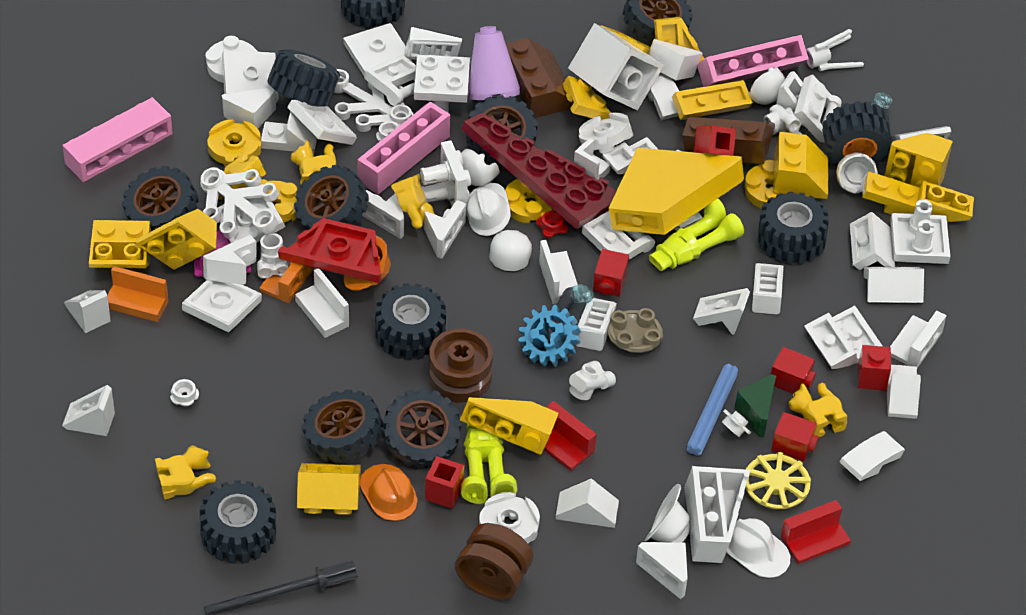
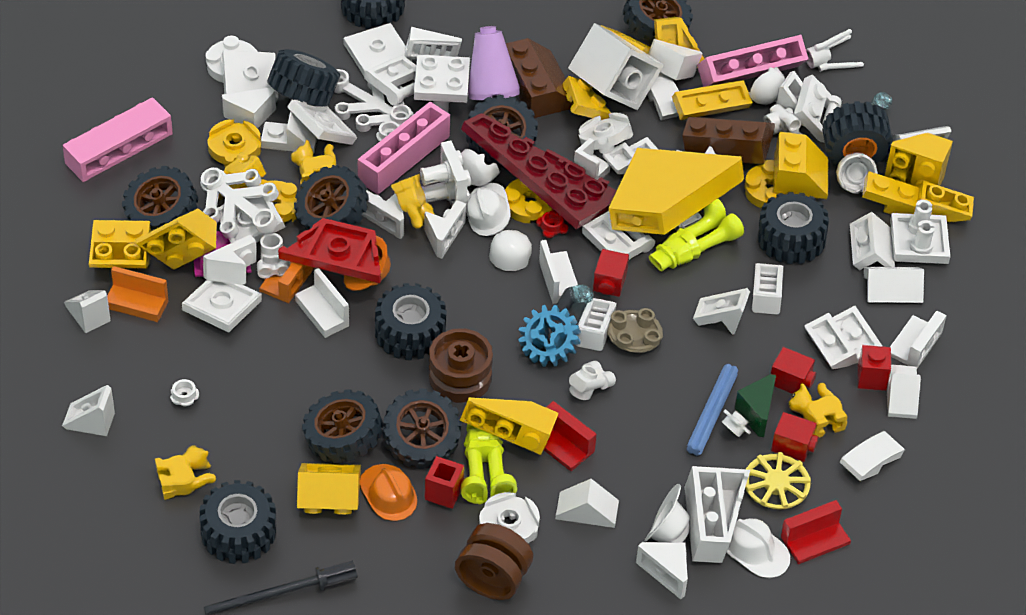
red brick [694,126,736,156] -> none

